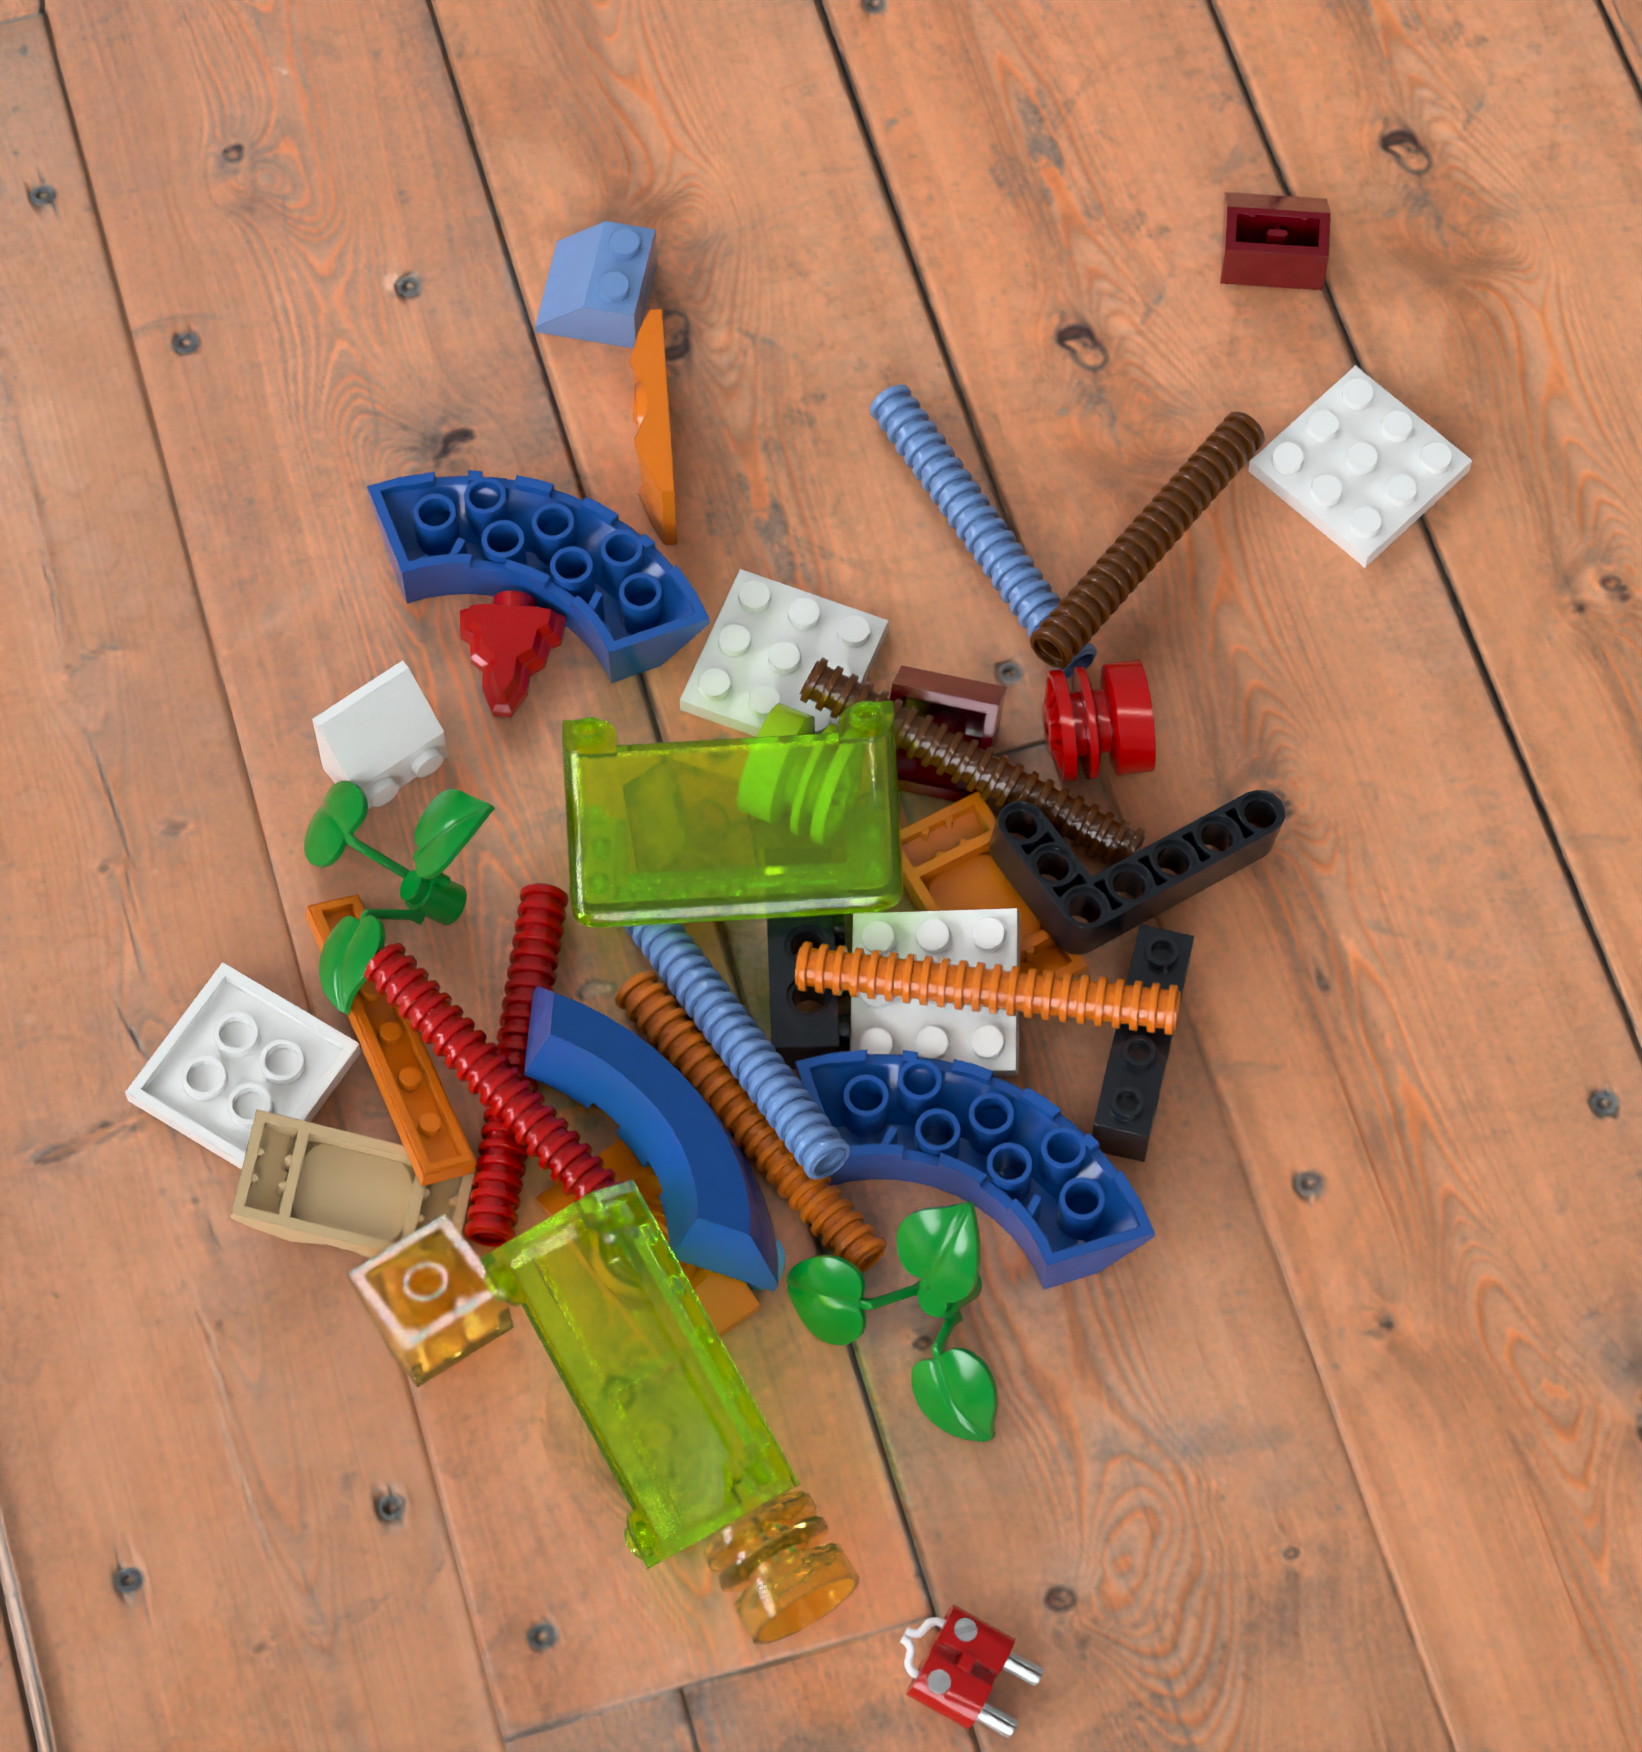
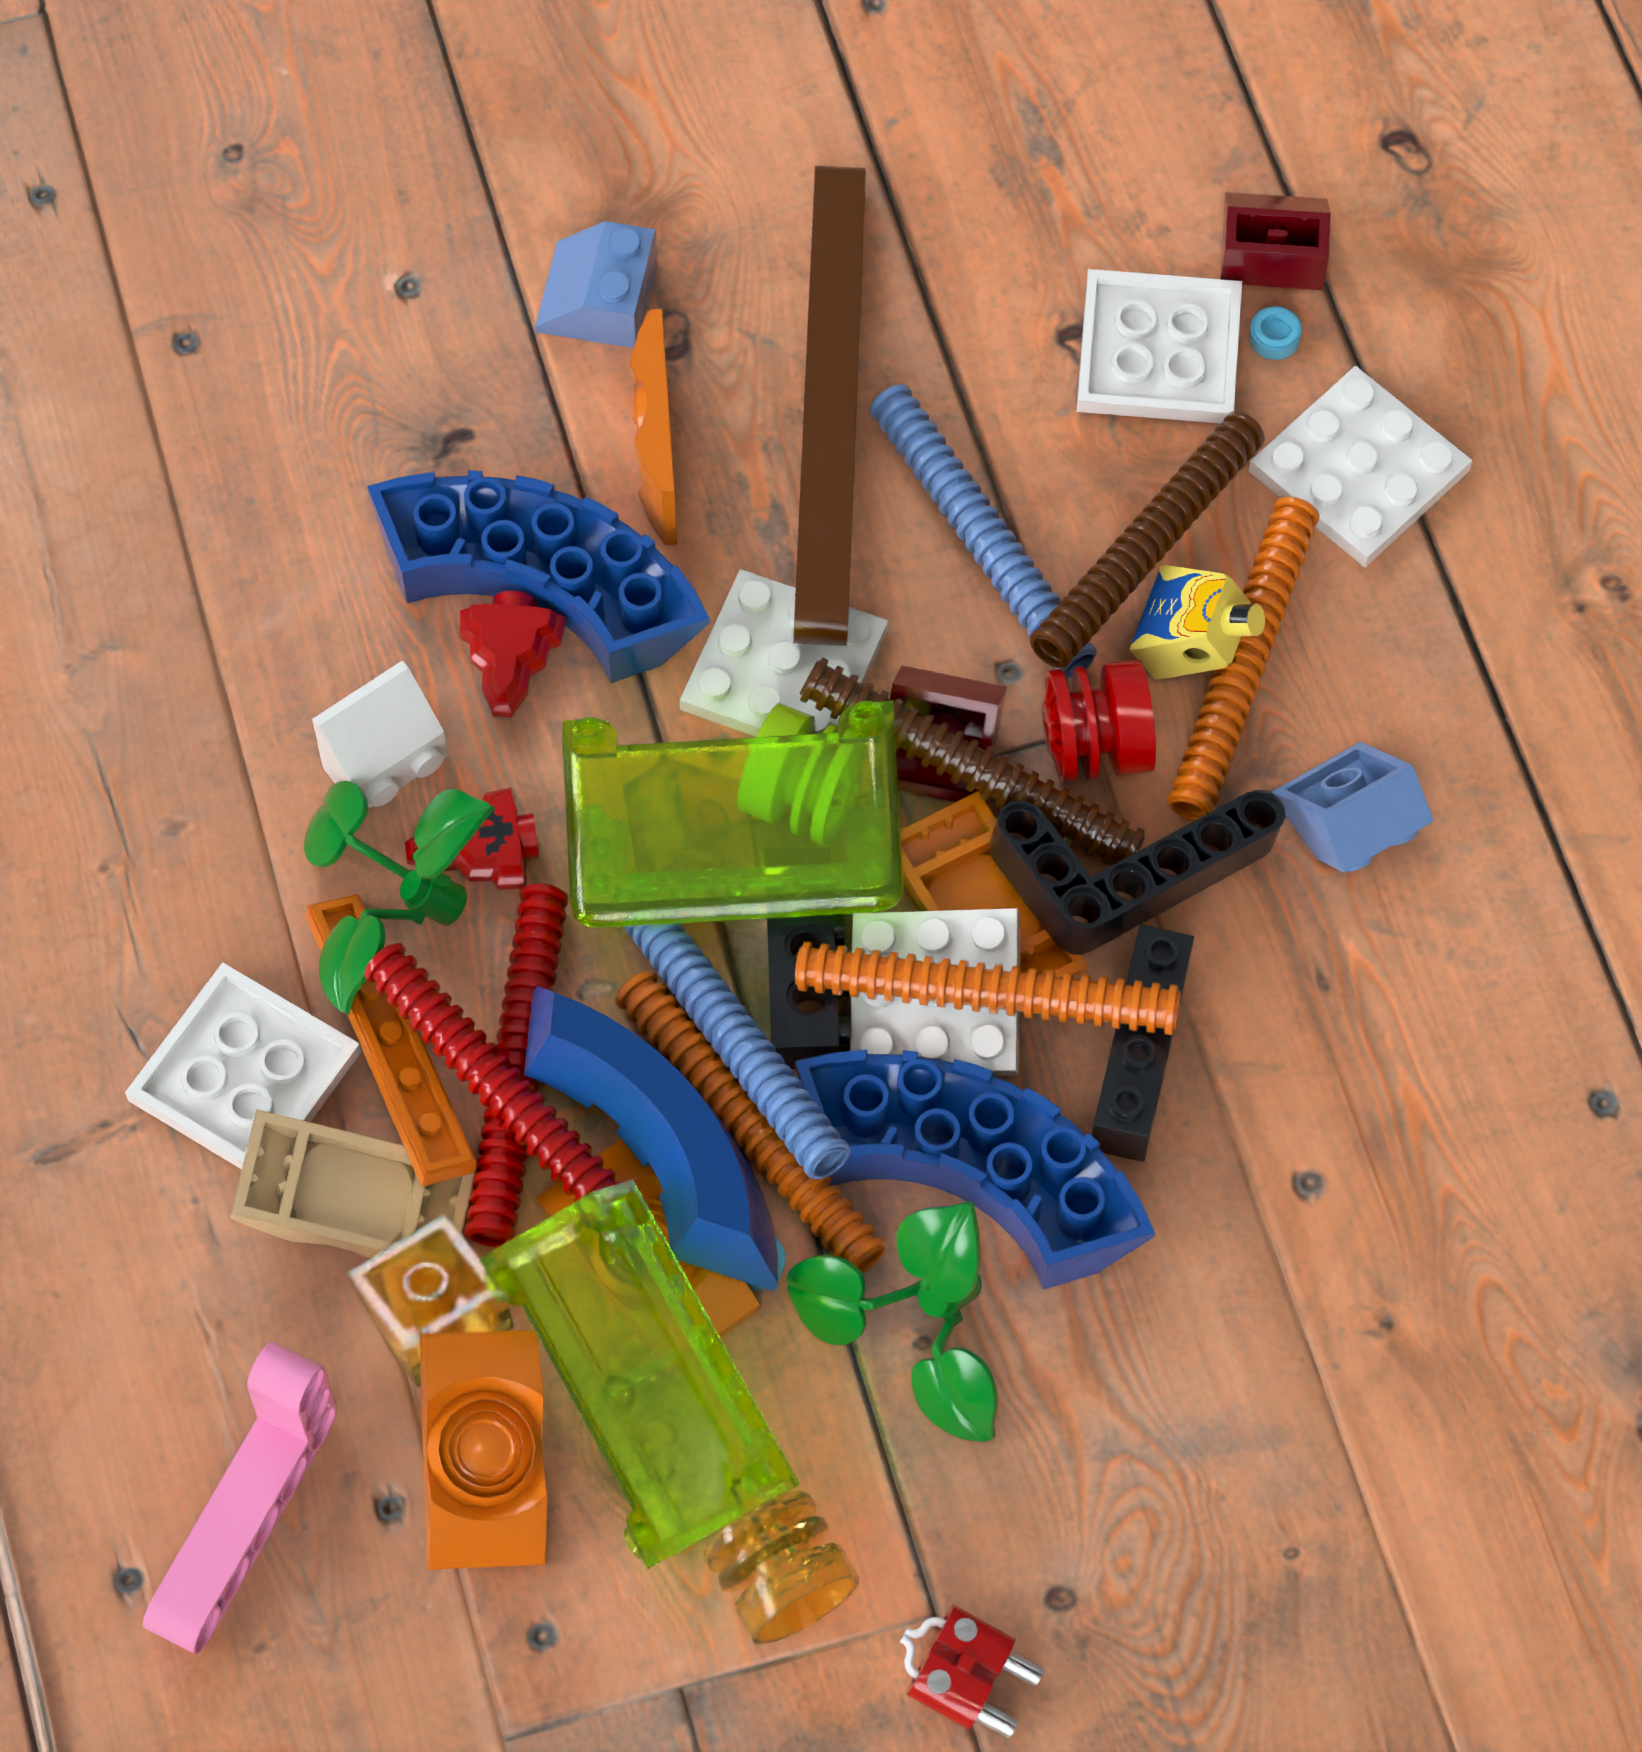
none -> bright pink beam [143,1341,336,1655]
none -> red rock [405,787,539,890]
none -> orange slope [419,1330,547,1570]
none -> reddish brown beam [793,166,866,646]
none -> white plate [1076,269,1242,423]
none -> light yellow torso [1129,565,1265,679]
none -> orange piece [1167,497,1320,821]
none -> medium azure tile [1249,306,1302,360]
none -> medium blue slope [1271,741,1434,873]

